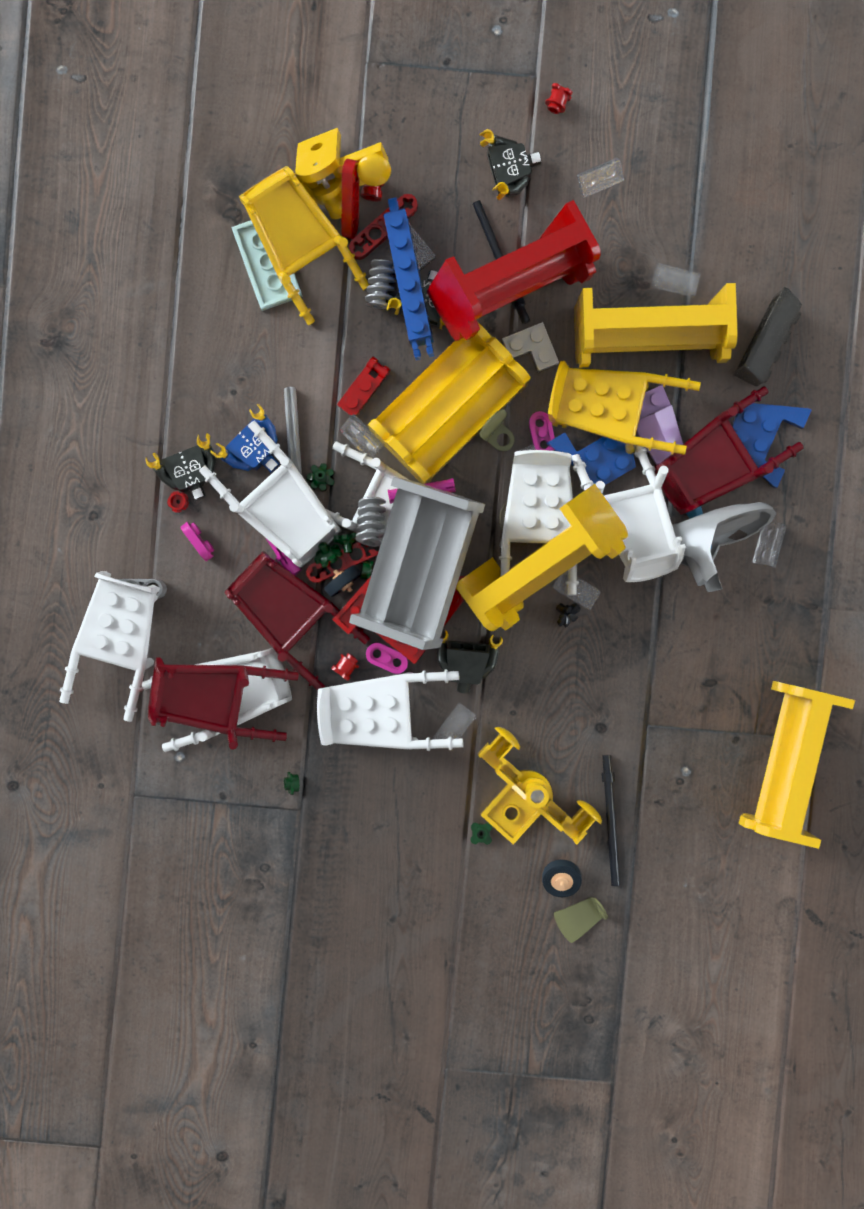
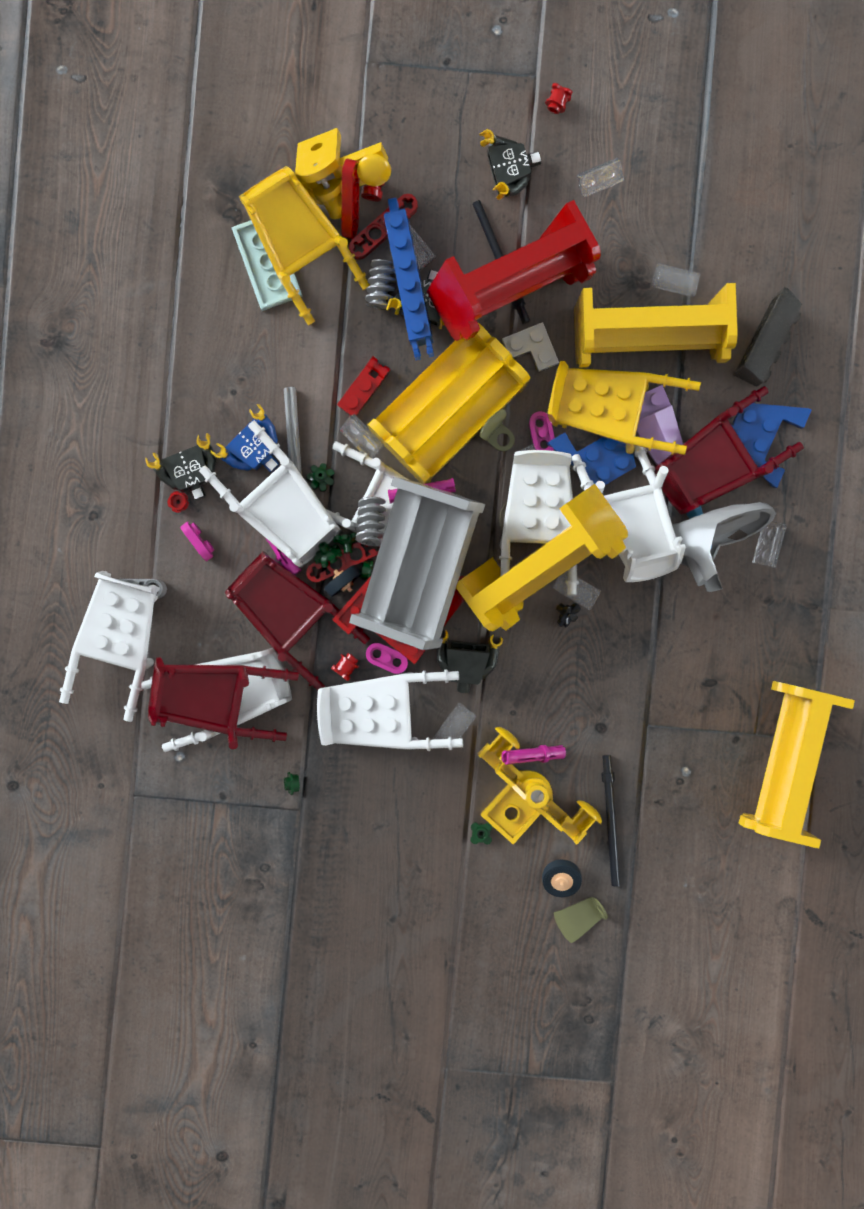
none -> dark pink pin [502,745,566,765]

